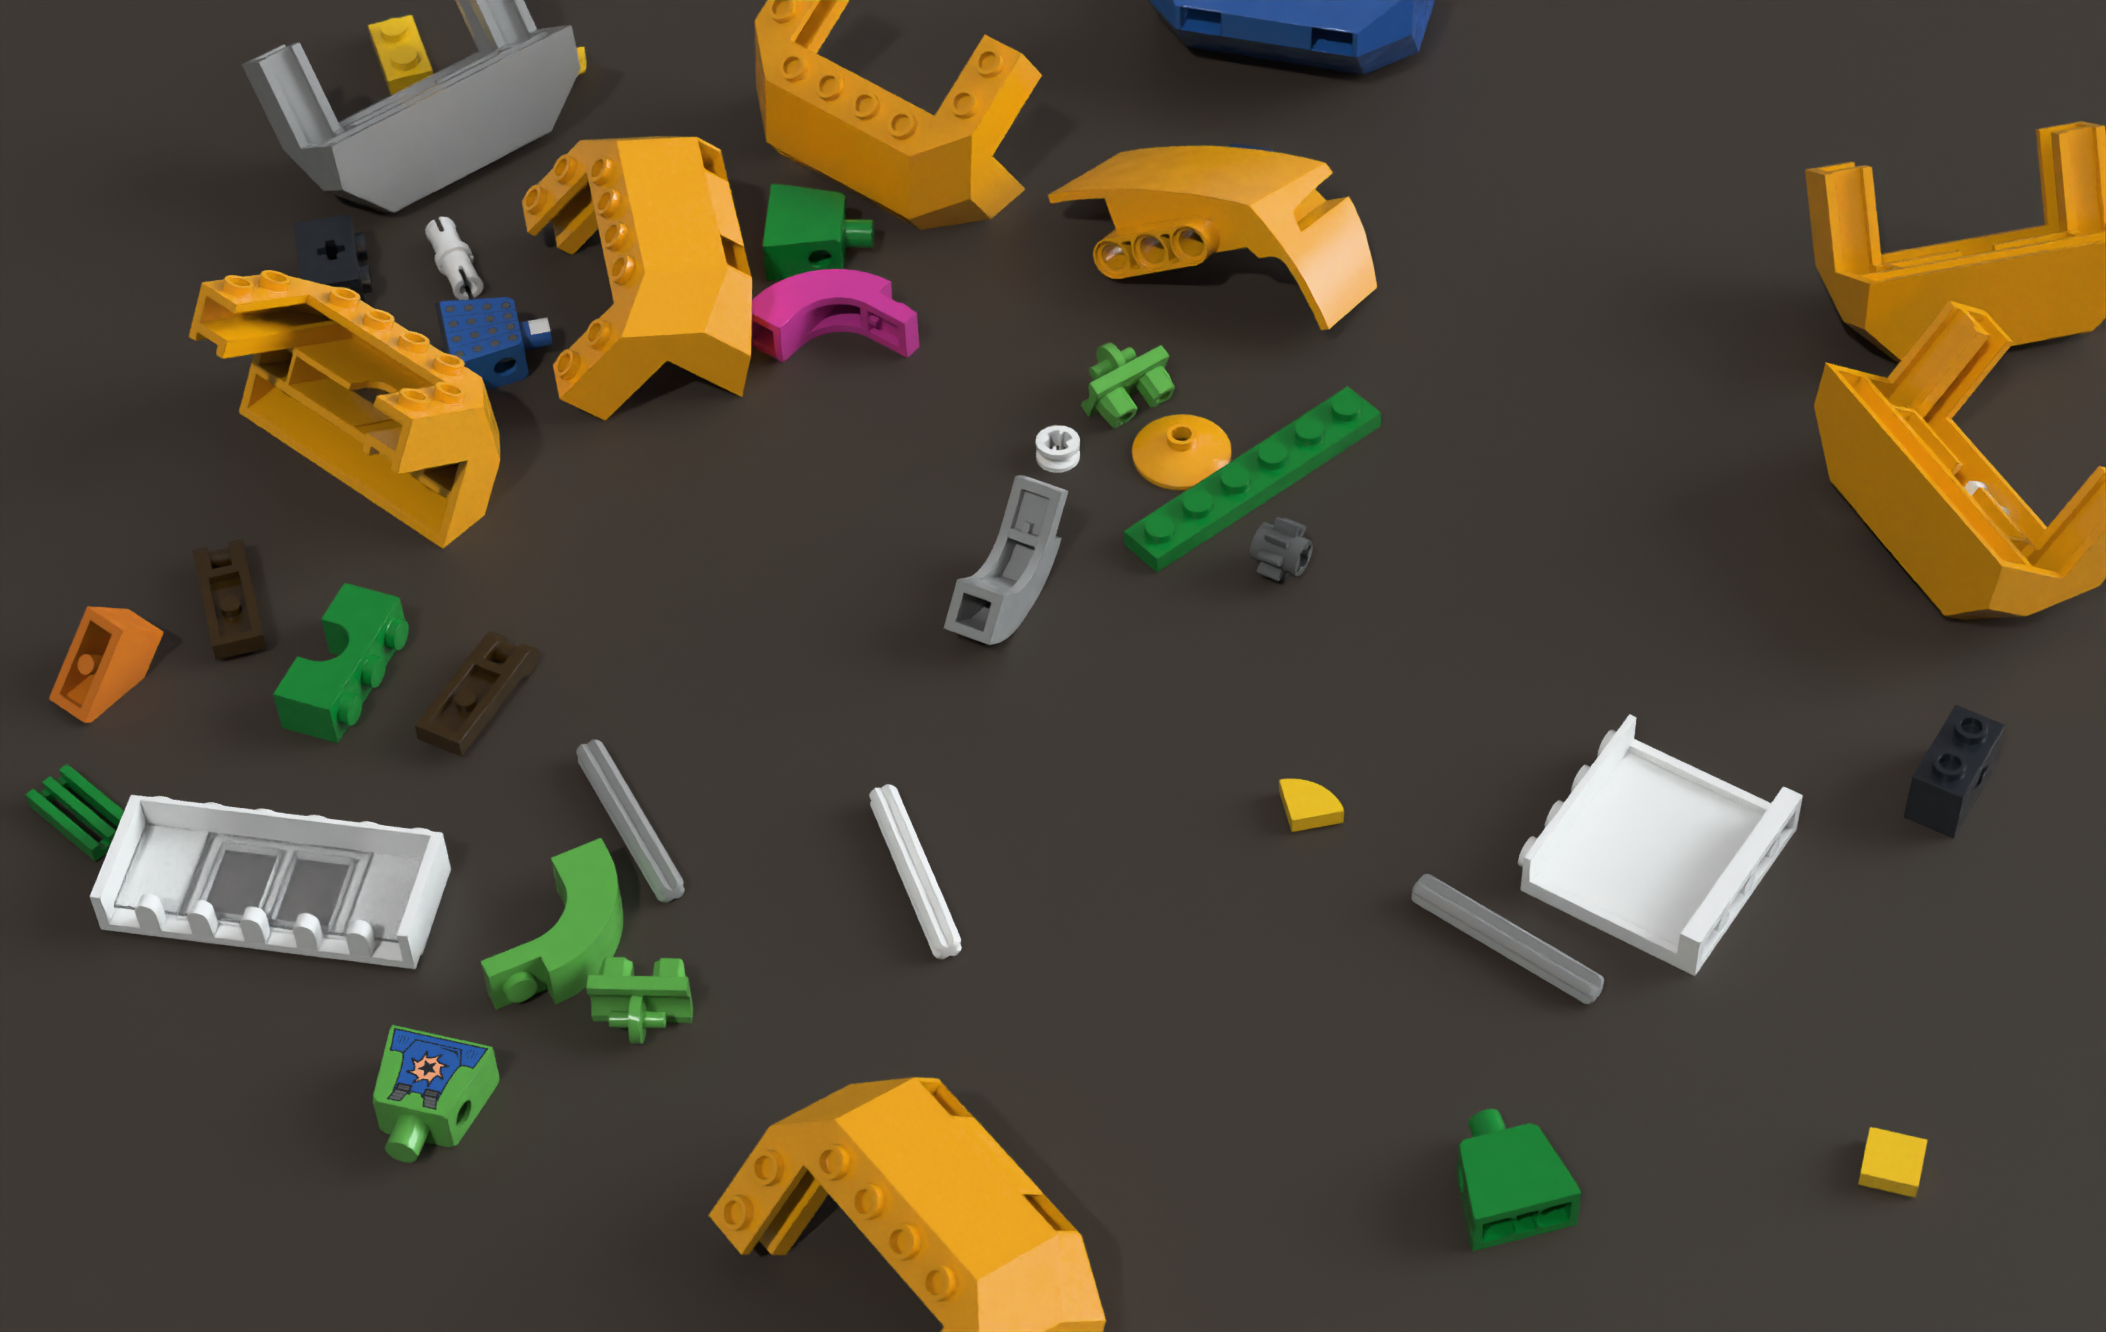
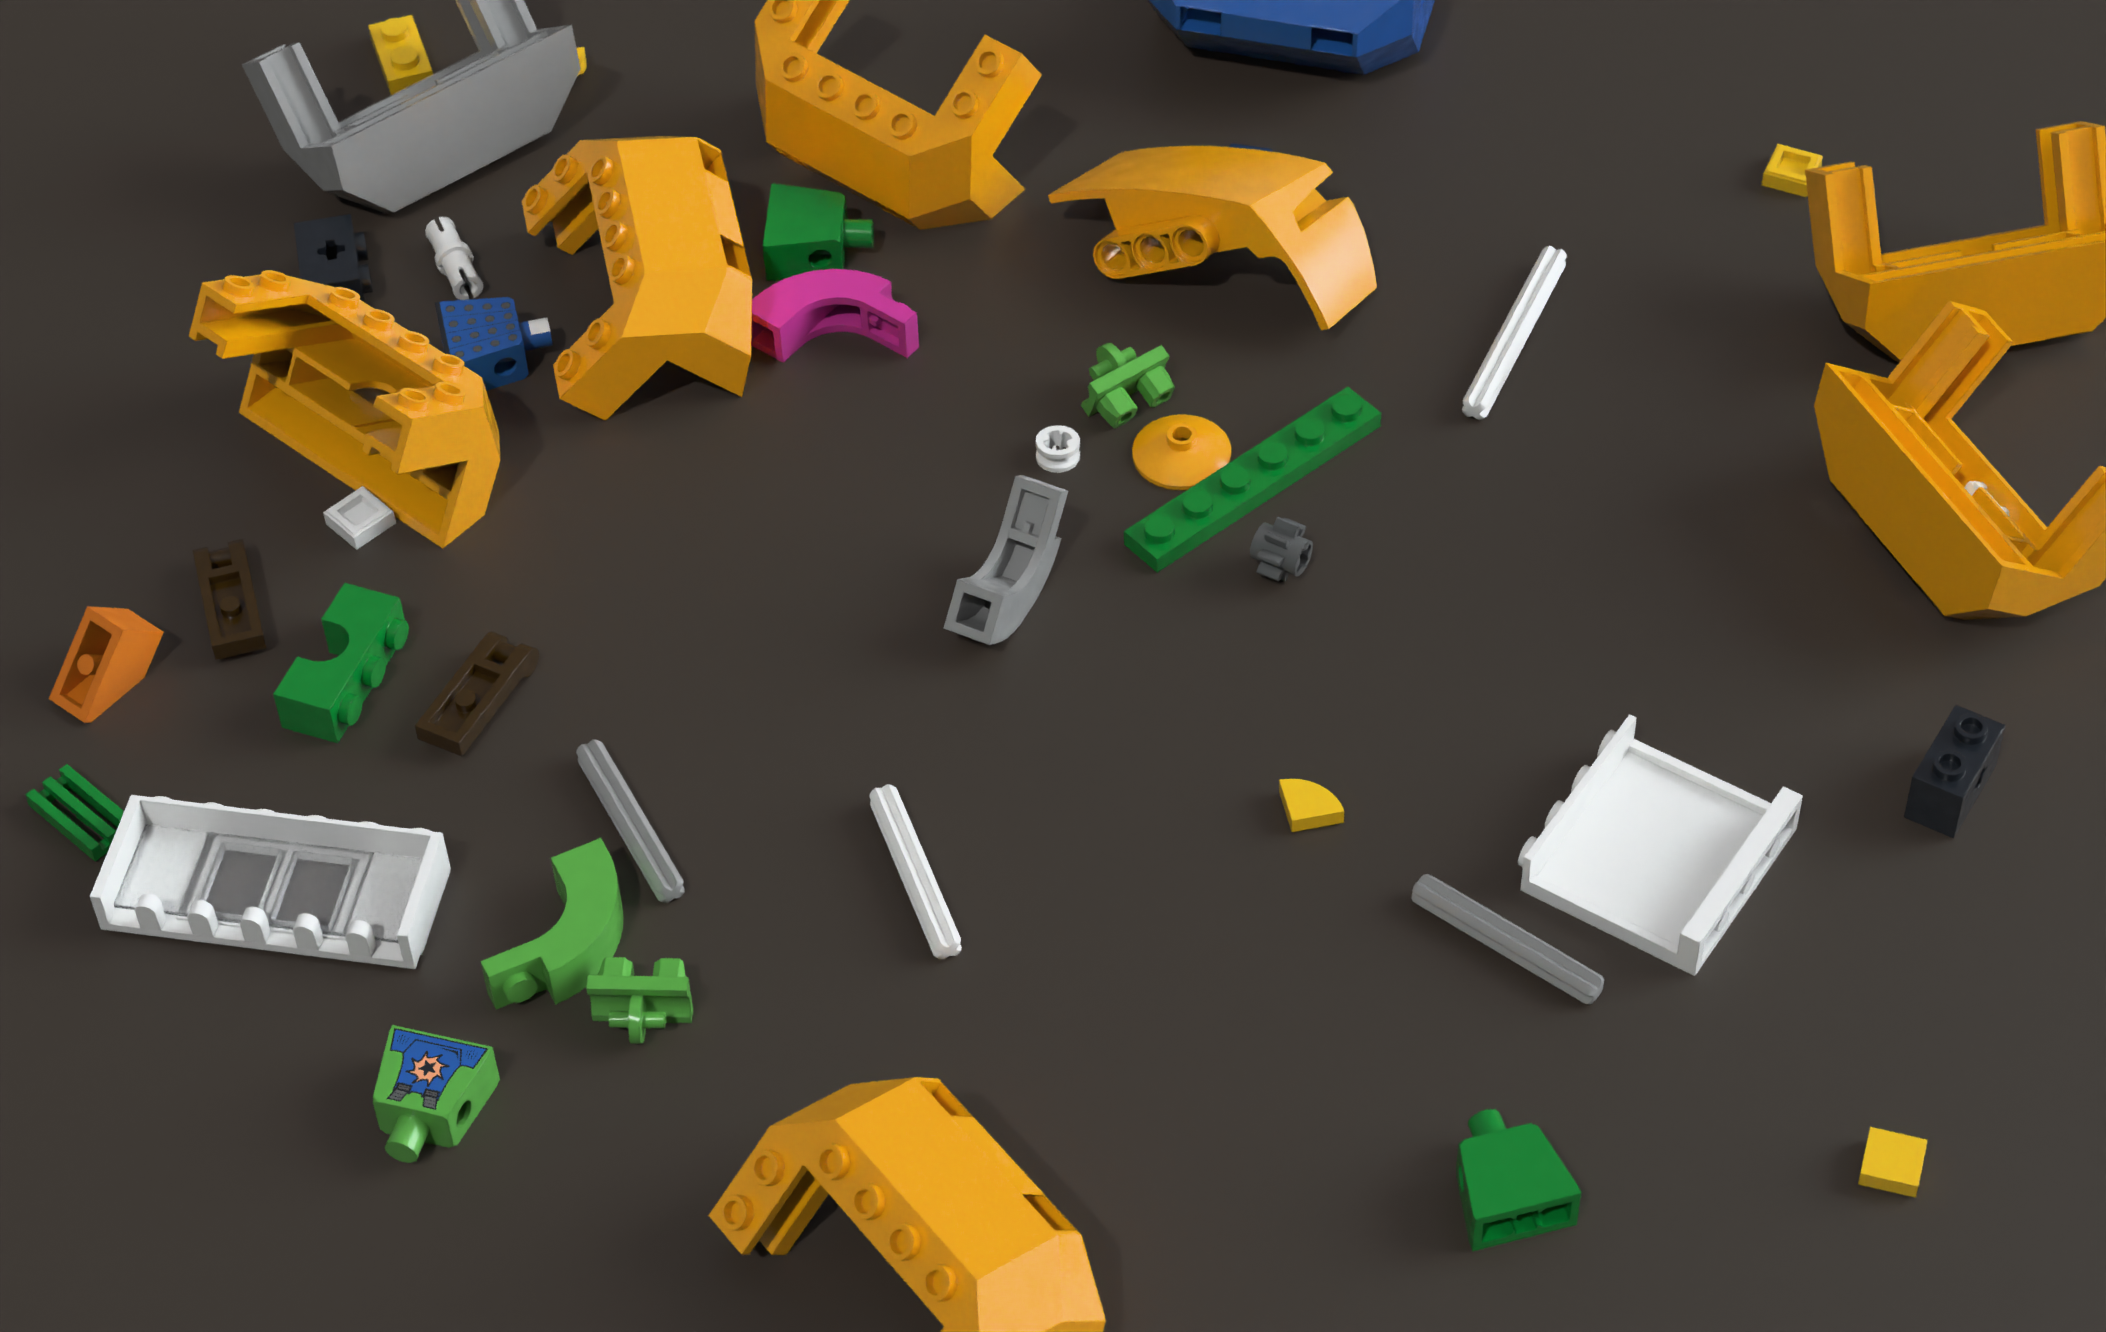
none -> white tile [323,486,396,550]
none -> white axle [1462,246,1567,420]
none -> yellow tile [1762,144,1823,198]

